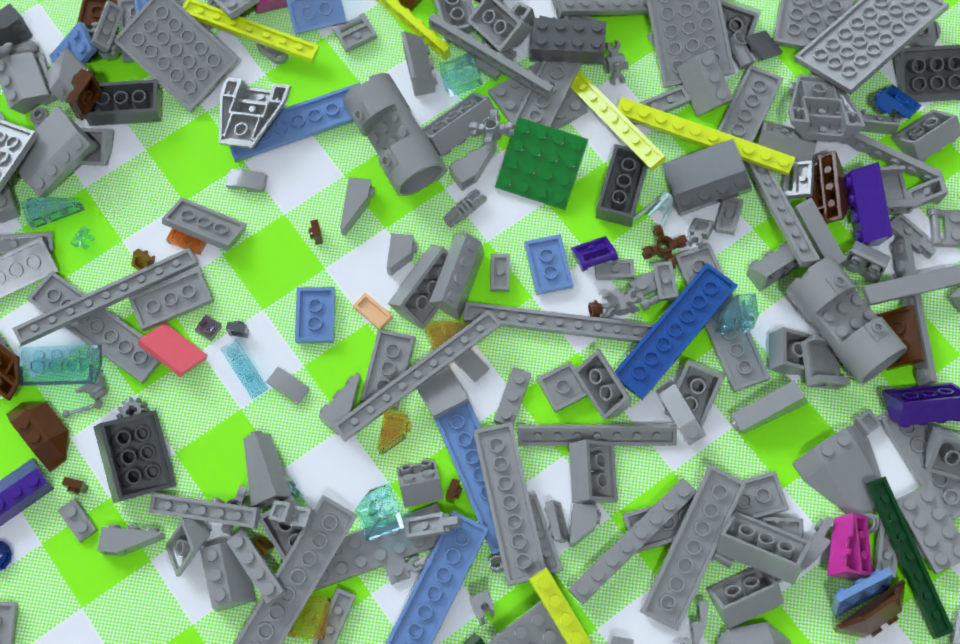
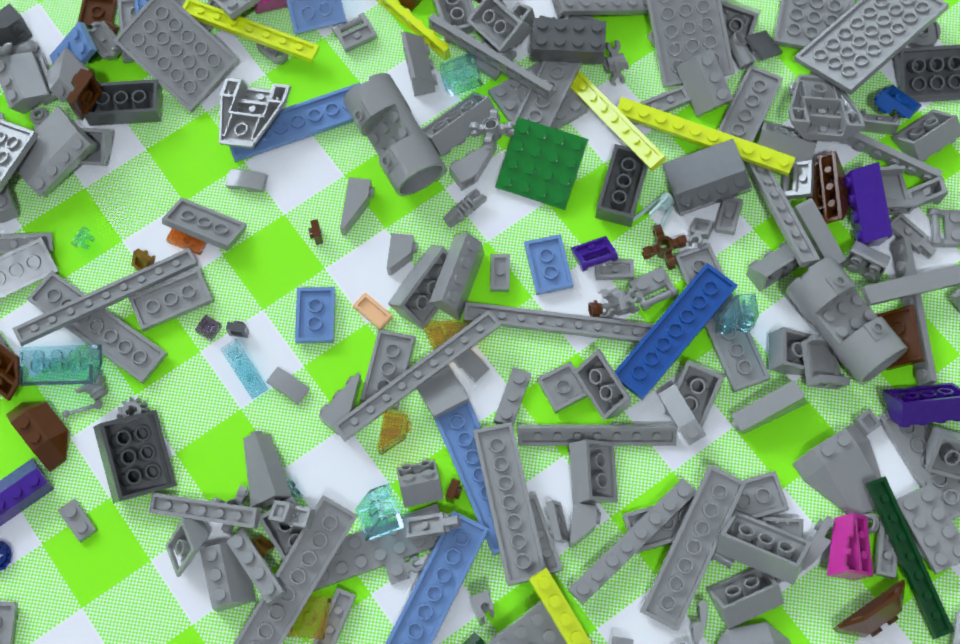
clear light blue slope [21,197,85,229] -> none
reddish brown plate [62,477,89,495] -> none
light grey plate [90,0,124,53] -> none
light grey slope [97,524,165,556] -> none
coral tile [138,323,208,378] -> none
light grey hinge [489,555,504,573] -> none
light grey plate [652,261,678,302] -> none
medium blue plate [831,567,893,617] -> none

